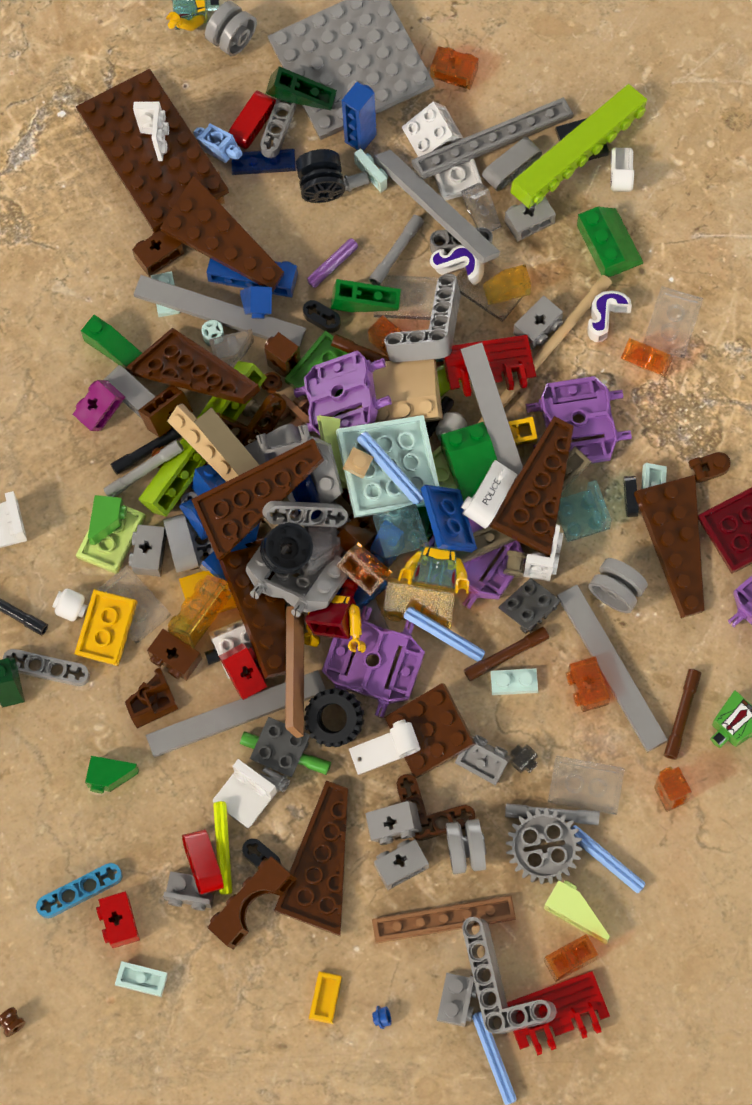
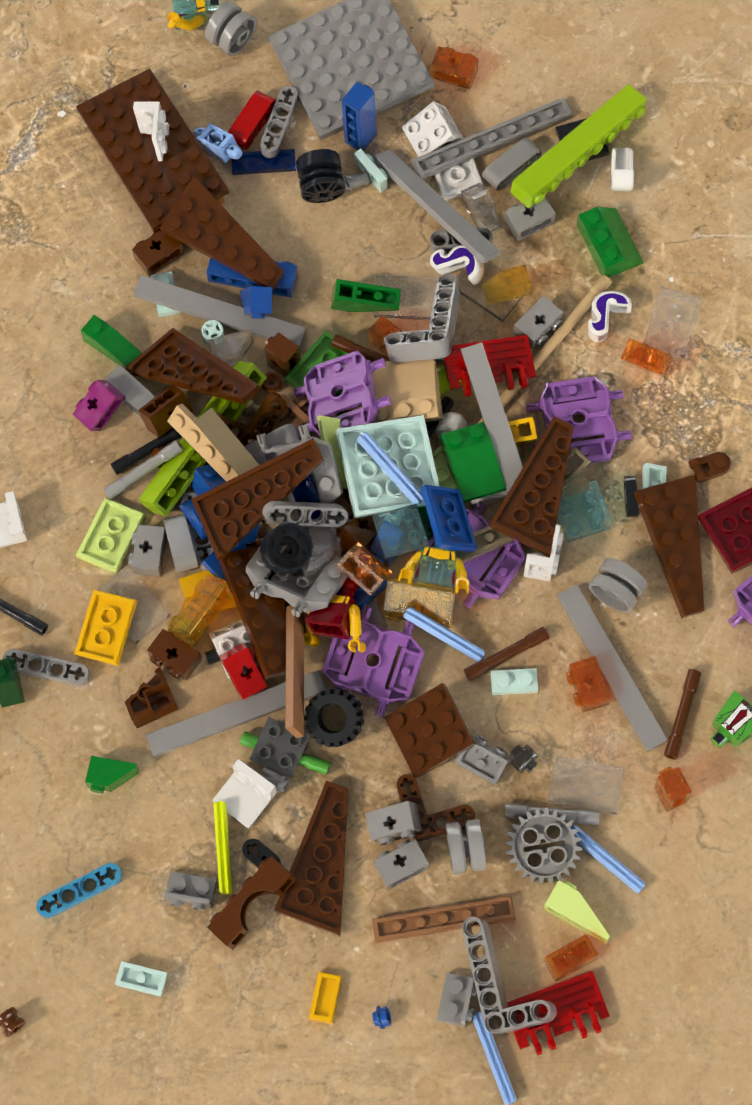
white head [52,588,88,621] -> none
bright green slope [88,495,127,545] -> none
red brick [96,891,140,948] -> none
red beam [182,829,224,895] -> none
dark green slope [265,66,337,110] -> none
black beam [303,300,341,333] -> none
medium lavender axle [307,238,358,288] -> none
tan plate [342,447,374,479] -> none
white door [349,720,421,775] -> none
light grey piece [369,215,424,286] -> none
white door [461,460,518,529] -> none
dark grey hinge [498,578,560,634] -> none
dark tan bush [503,551,527,577] -> none

